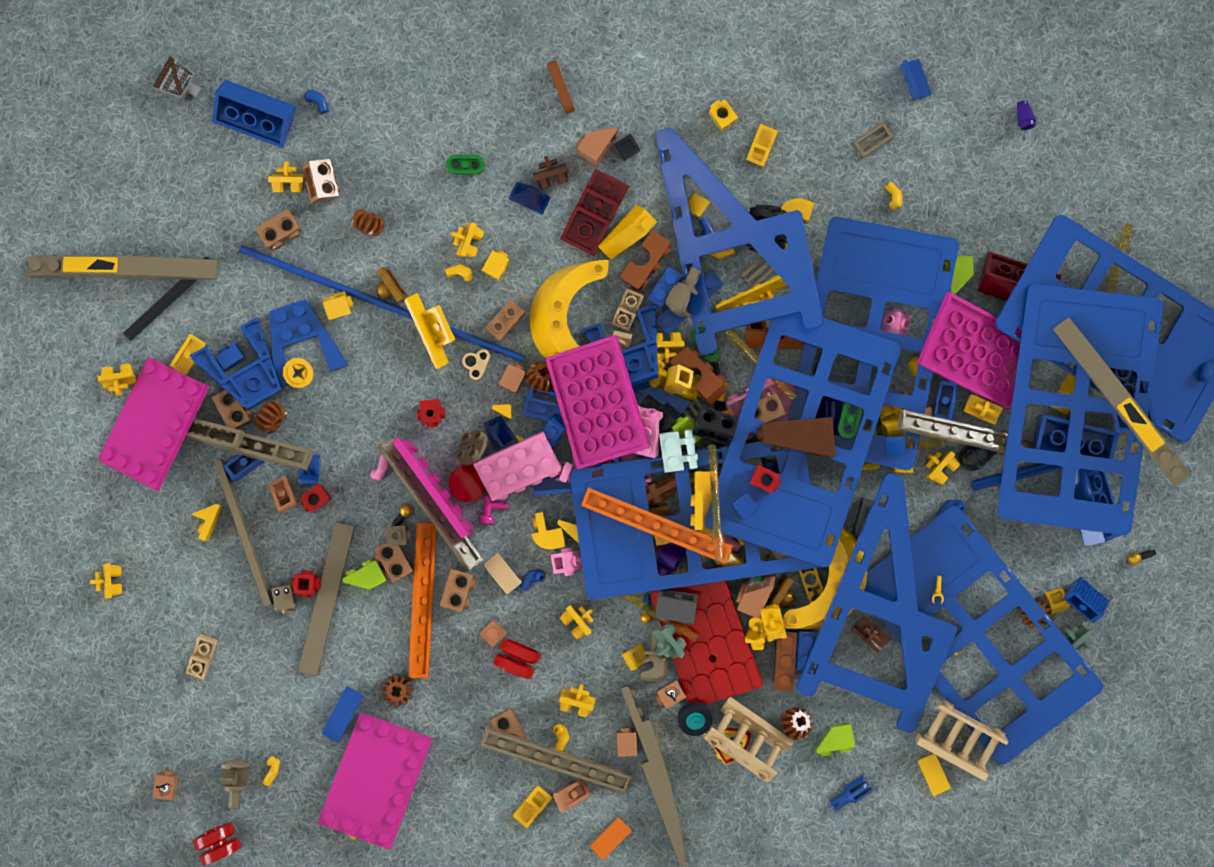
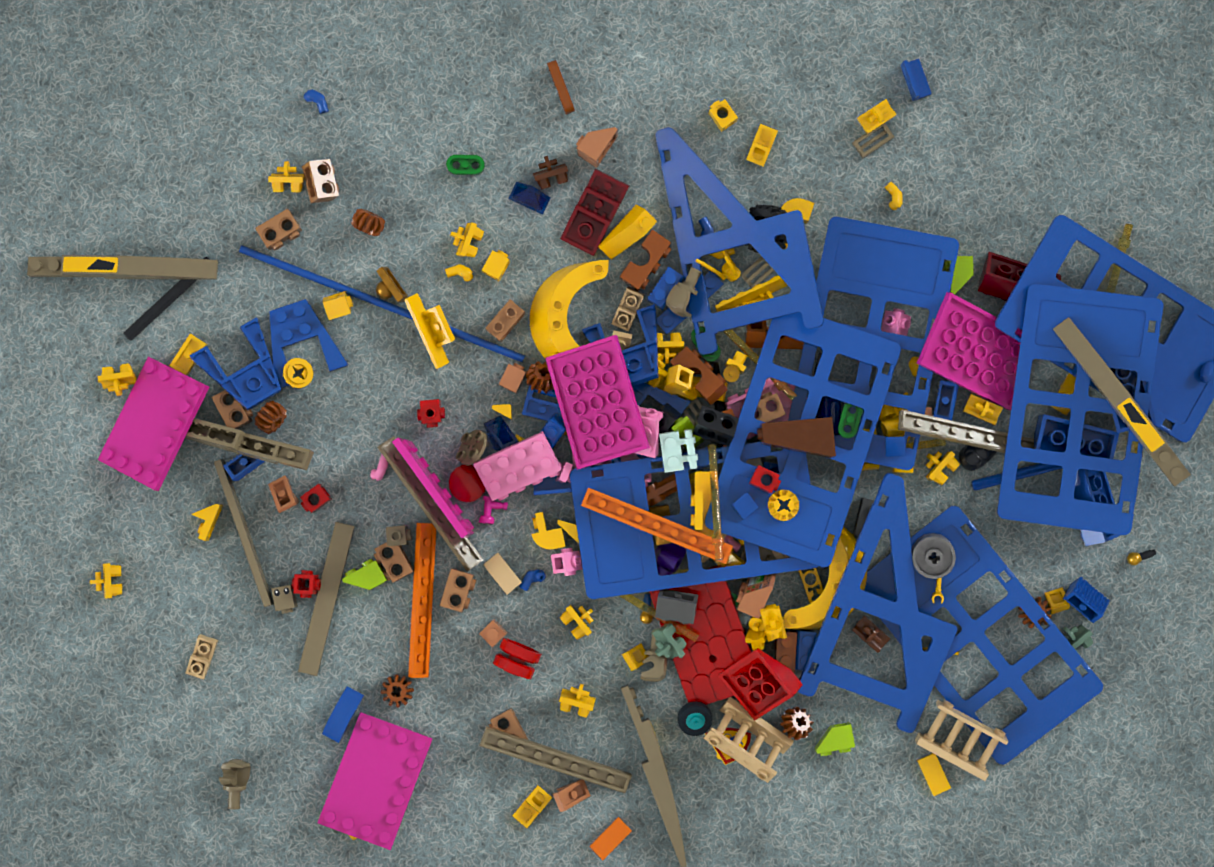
torso [152,56,203,101] -> none
nougat brick [153,770,179,800] -> none
red wheel [192,822,242,866] -> none
blue slope [212,80,296,148] -> none
blue brick [216,341,247,371] -> none
yellow arm [262,756,280,786] -> none
blue bracket [298,455,320,485] -> none
piece [390,504,413,527] -> none
tan piece [462,349,491,381] -> none
yellow arm [553,724,570,751] -> none
black plate [614,134,640,161] -> none
nougat brick [617,727,637,757] -> none
nougat brick [655,679,686,709] -> none
yellow slope [689,193,710,219] -> none
pearl gold tile [764,575,795,608] -> none
blue arm [830,775,874,811] -> none
blue arm [936,500,965,515] -> none
dark purple cone [1017,100,1037,130] -> none
none -> yellow plant [695,250,741,282]
none -> red slope [718,648,803,721]
none -> yellow hips [723,351,747,382]
none -> yellow gear [768,490,799,521]
none -> yellow hips [857,99,897,134]
none -> flat silver wheel [912,533,956,579]

